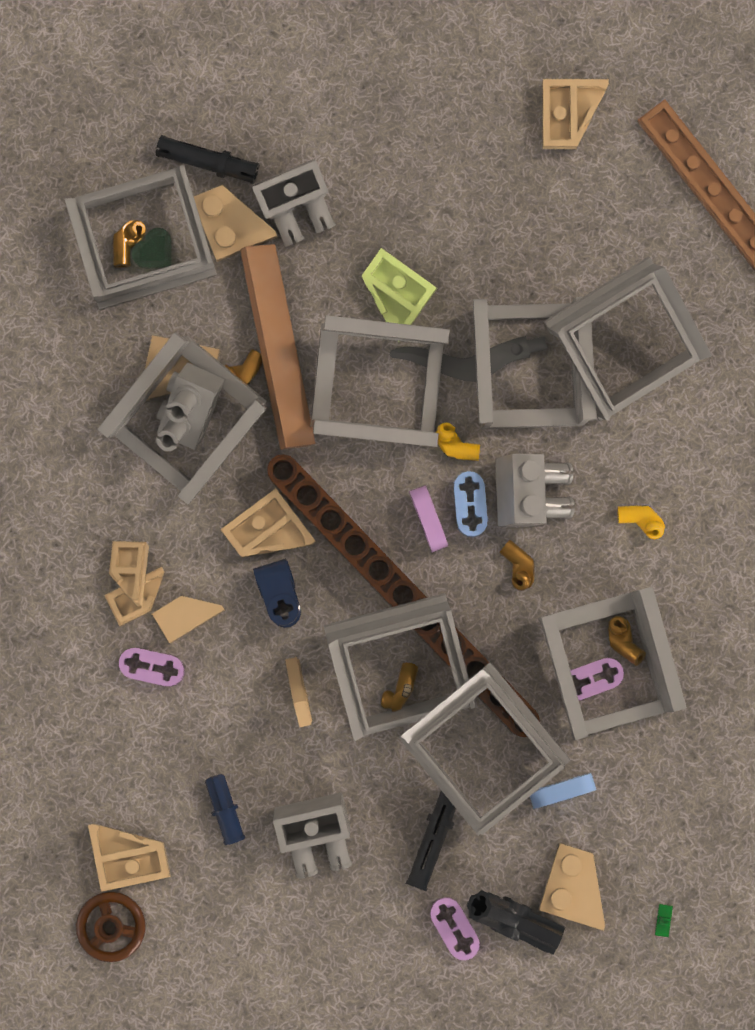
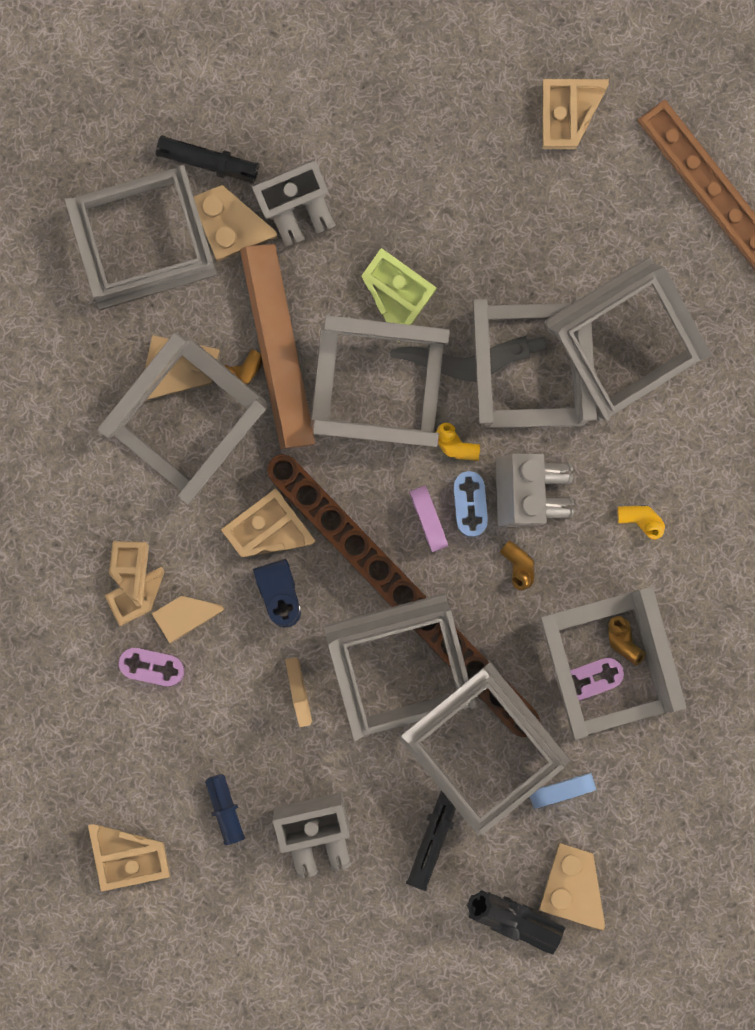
reddish brown piece [76,892,146,962] -> none
pearl gold arm [113,220,146,268] -> none
clear green tile [132,228,172,269] -> none
light grey brick [156,362,225,451] -> none
pearl gold arm [381,662,418,712] -> none
lavender beam [430,897,480,960] -> none
green piece [655,904,673,937] -> none

